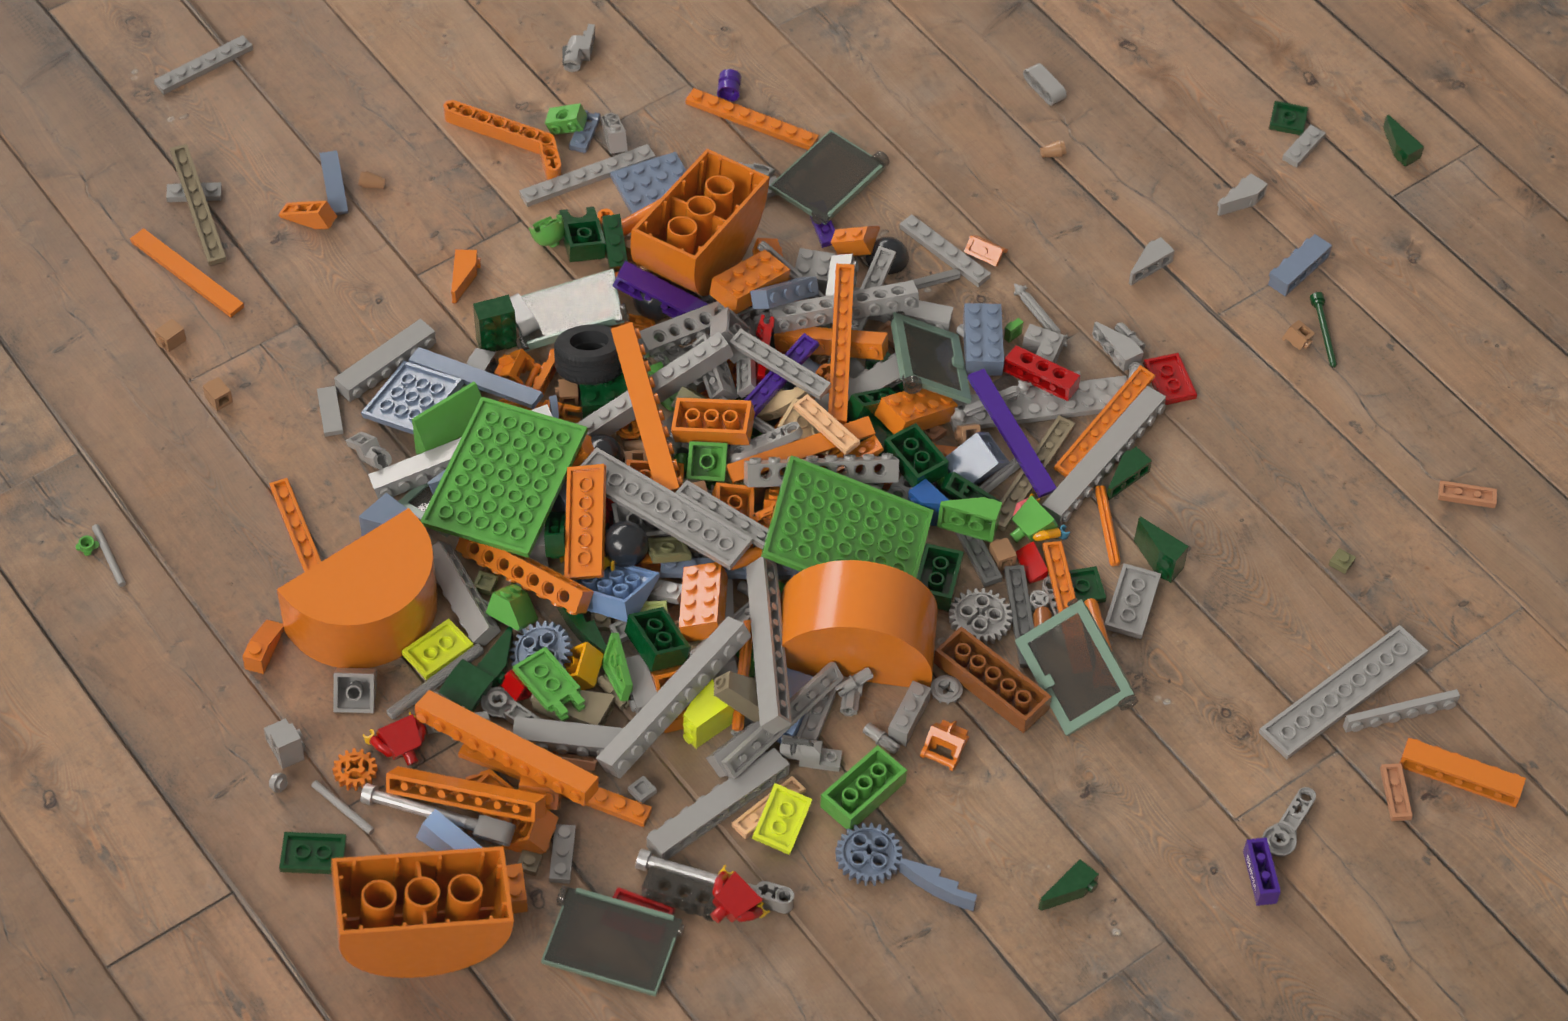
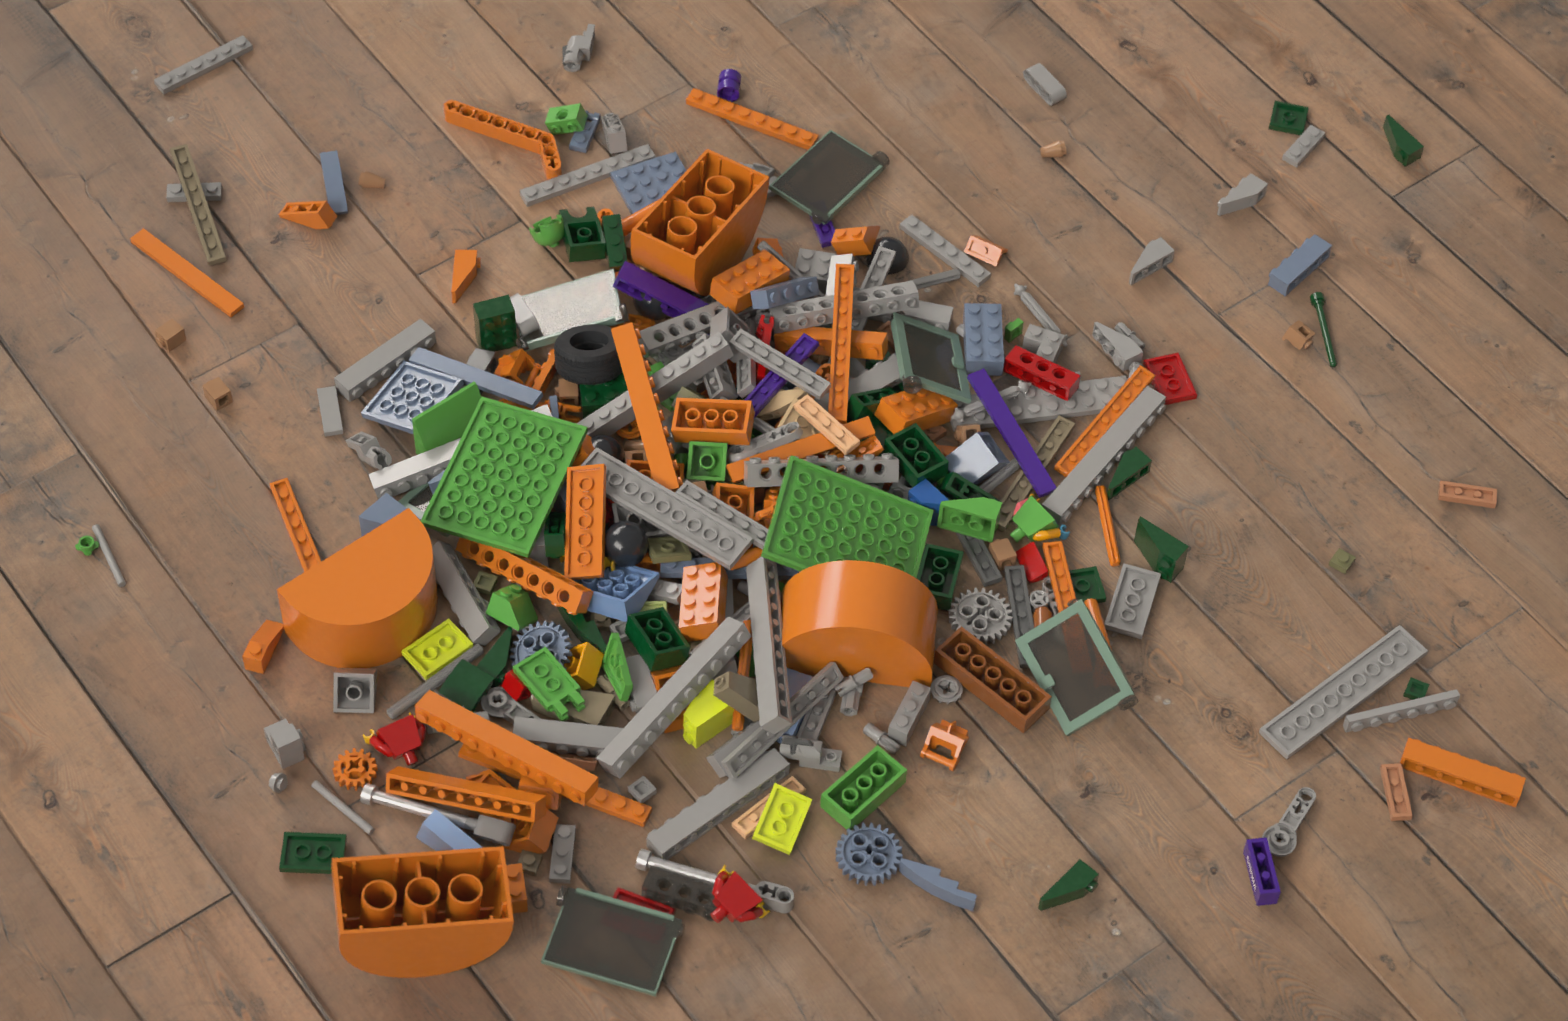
none -> dark green plate [1403,677,1430,700]

